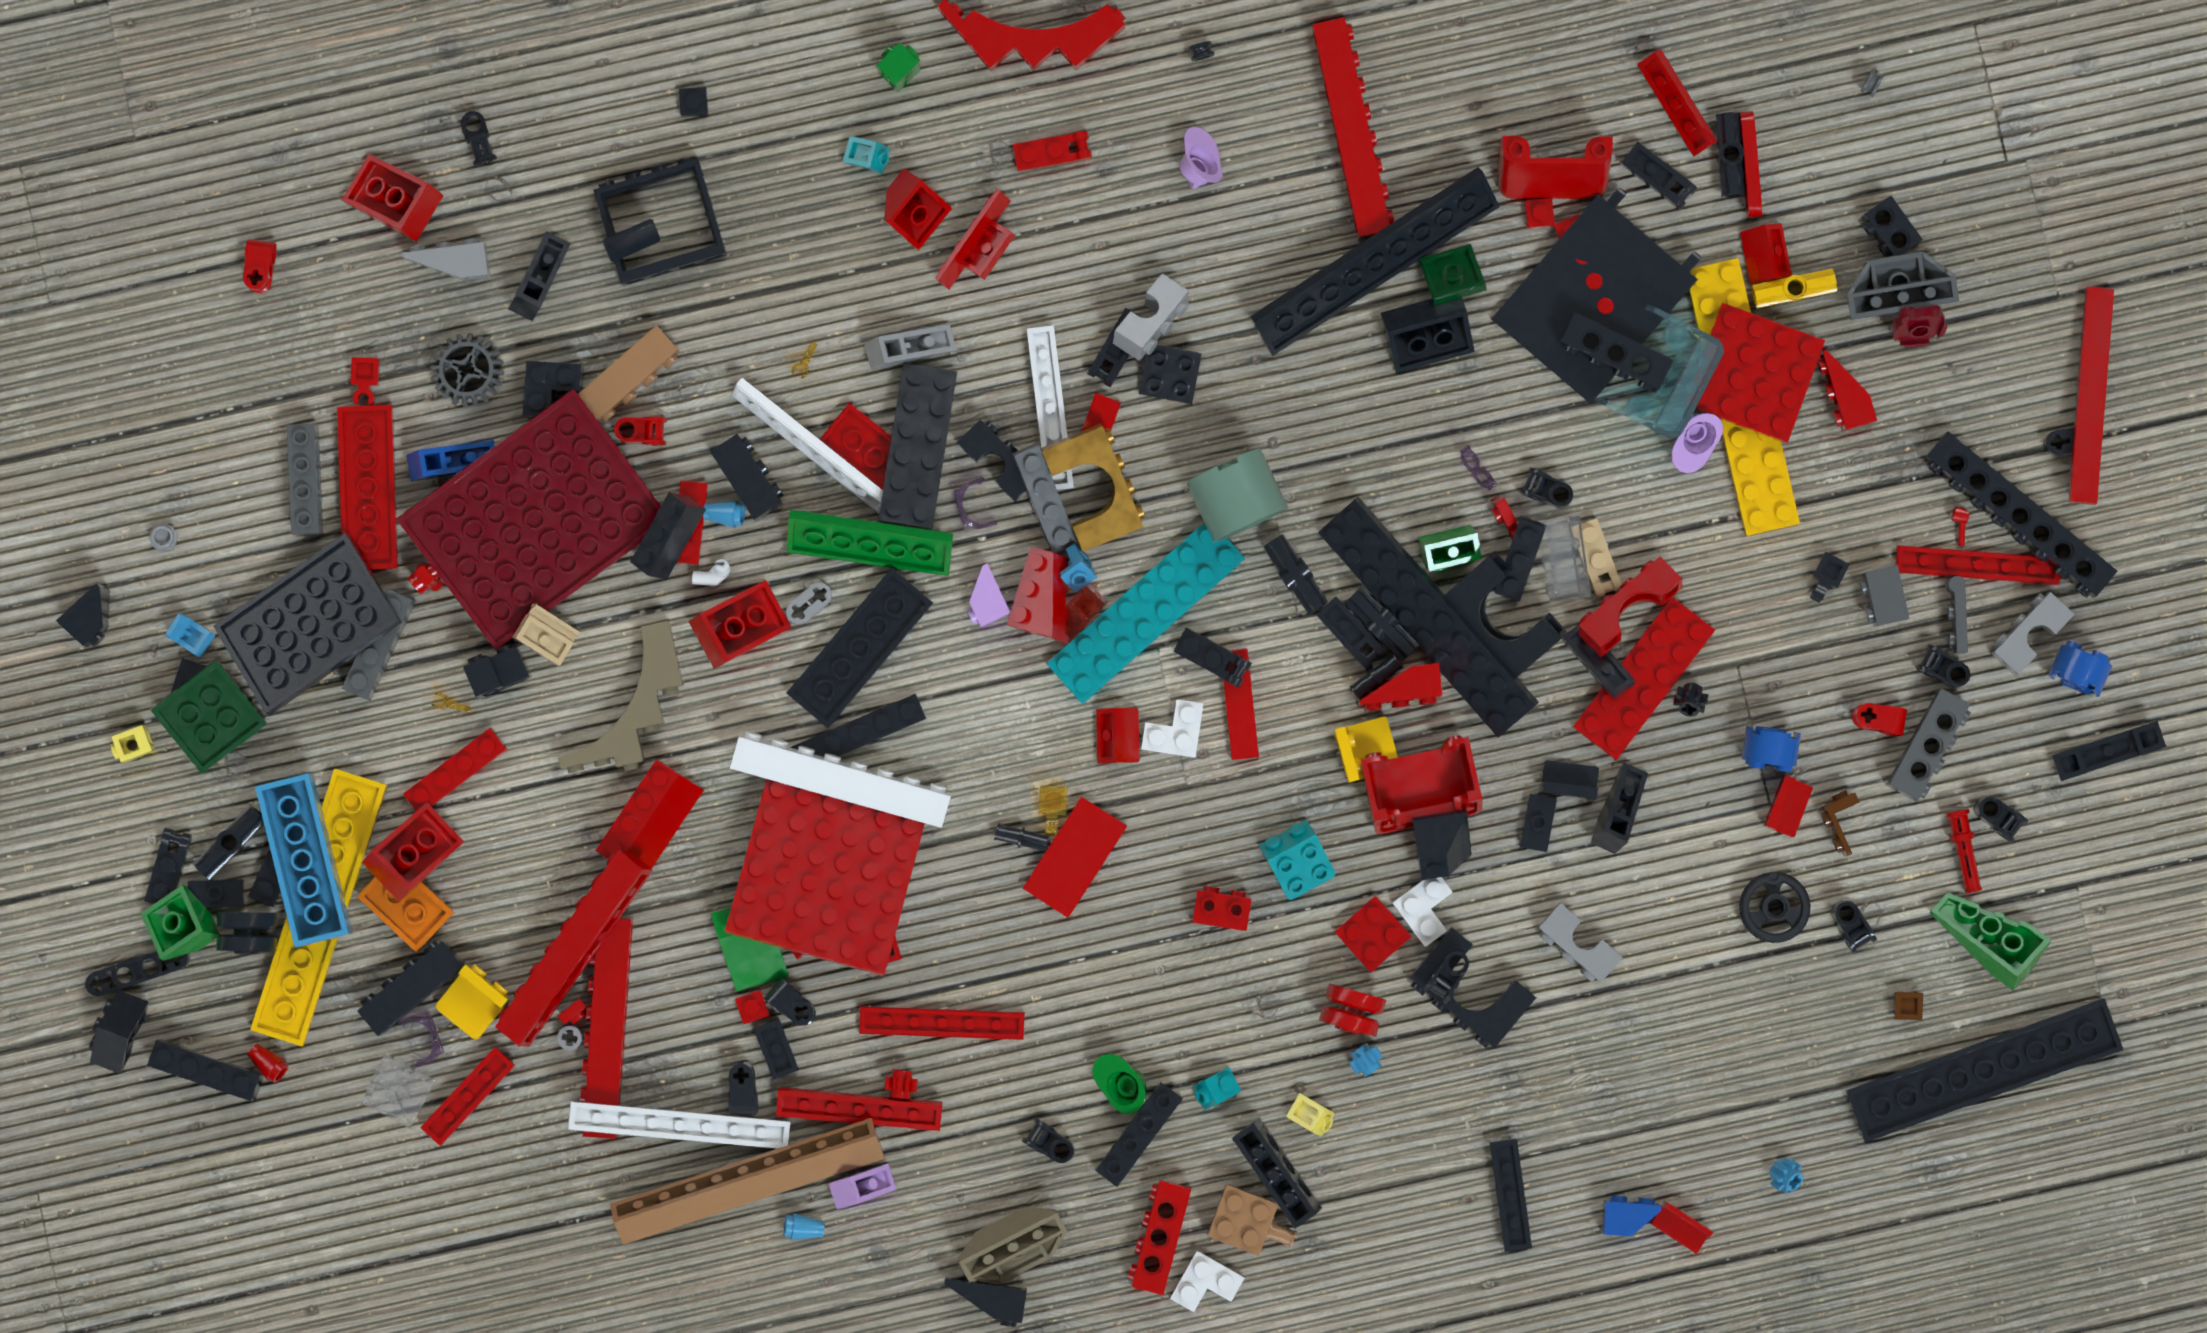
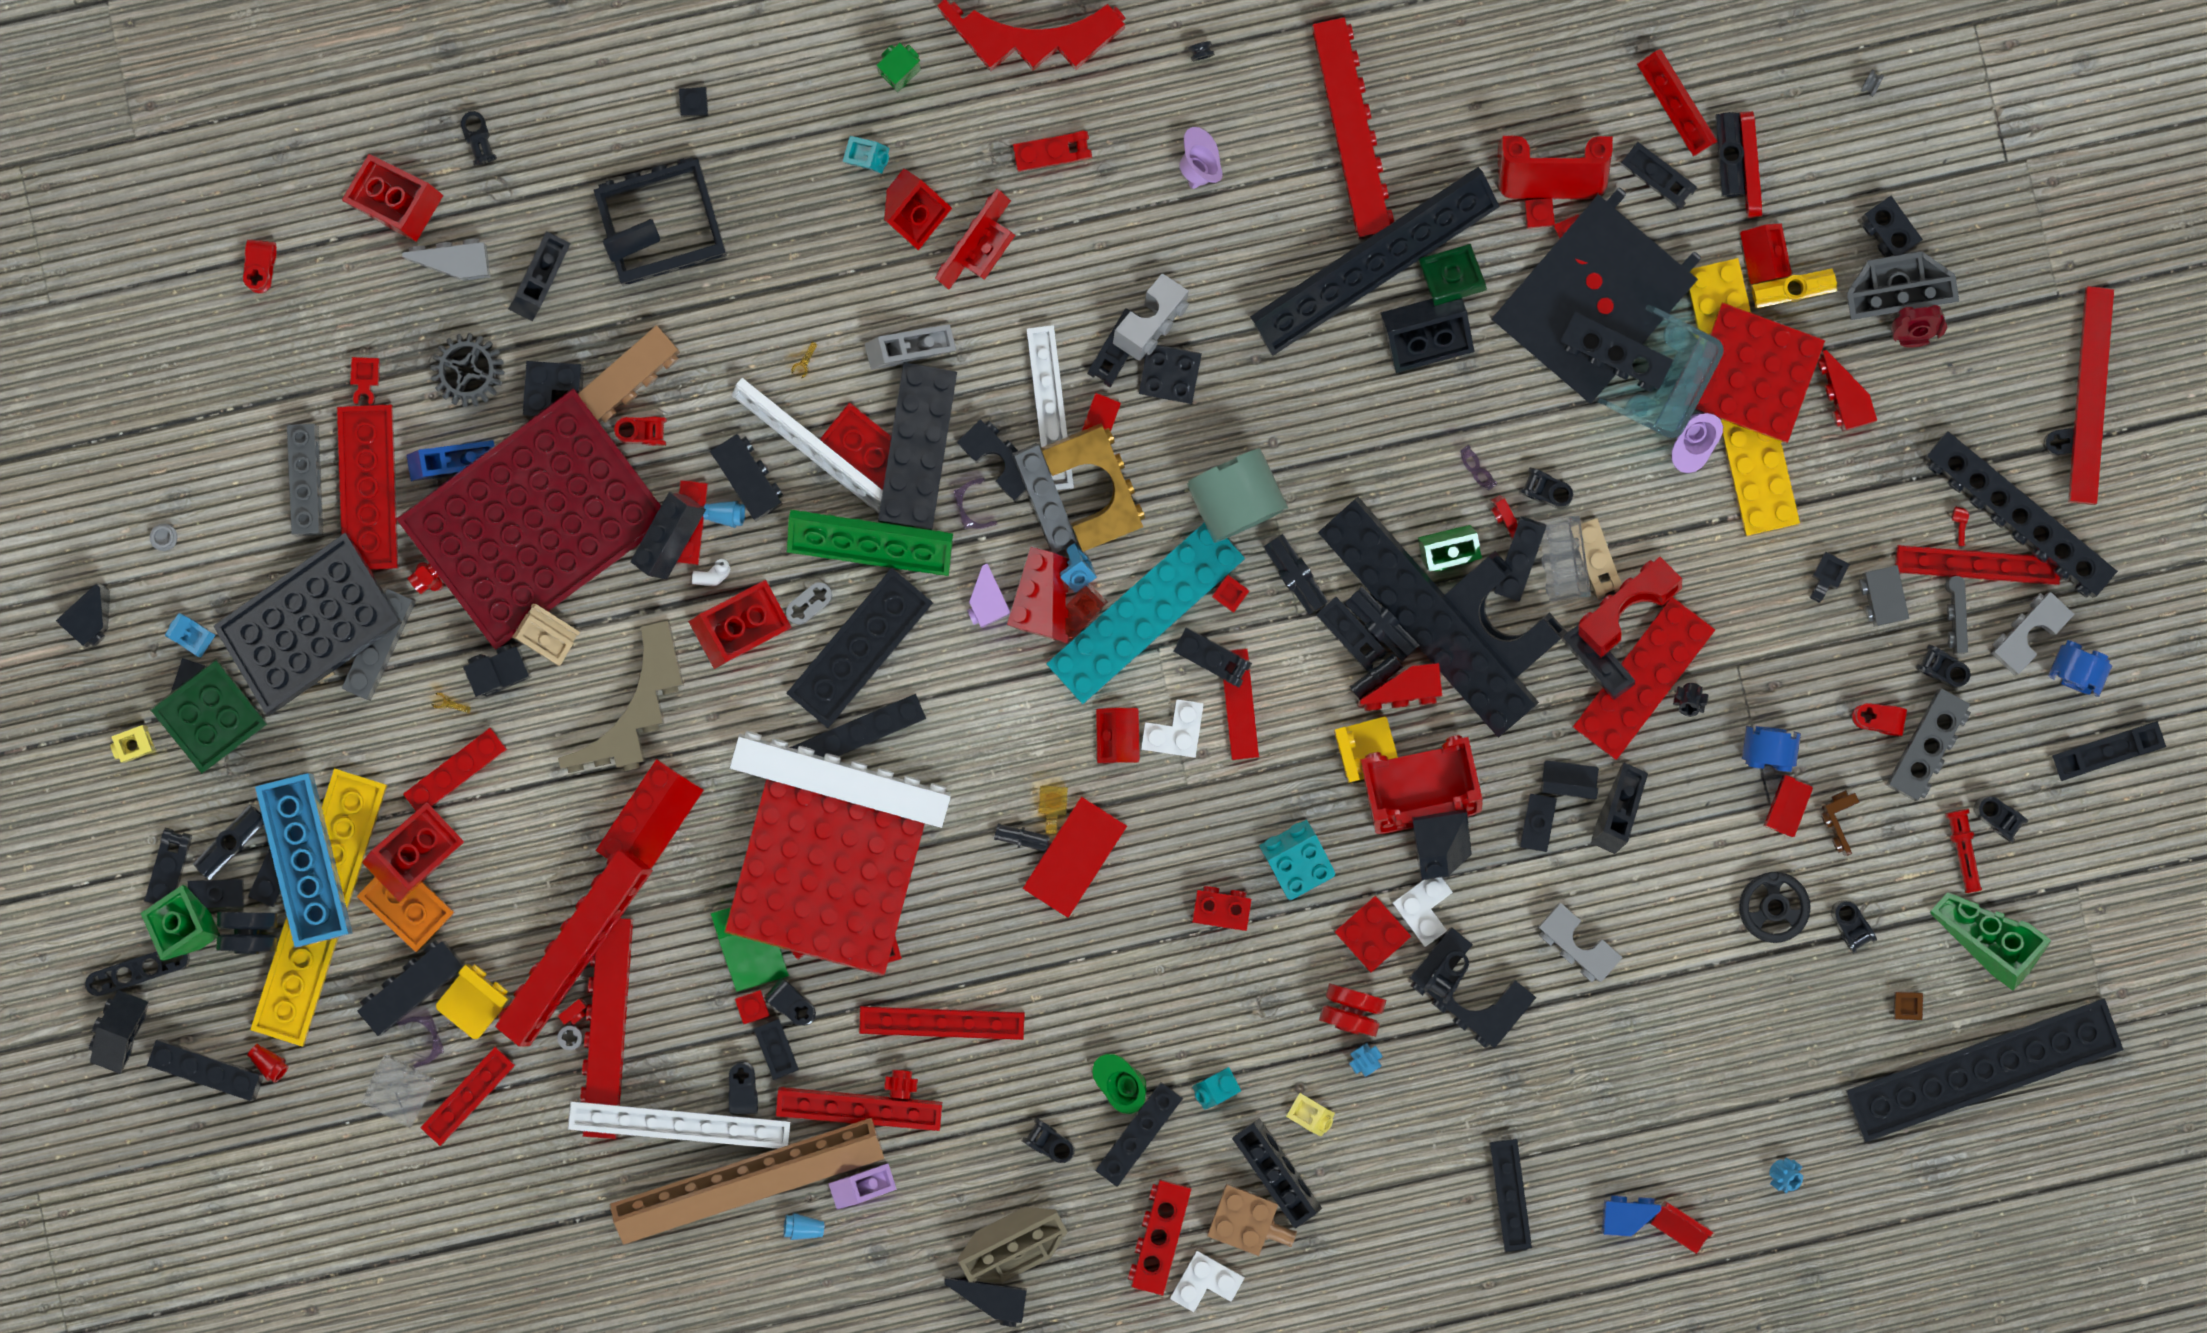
none -> red plate [1212,575,1250,613]

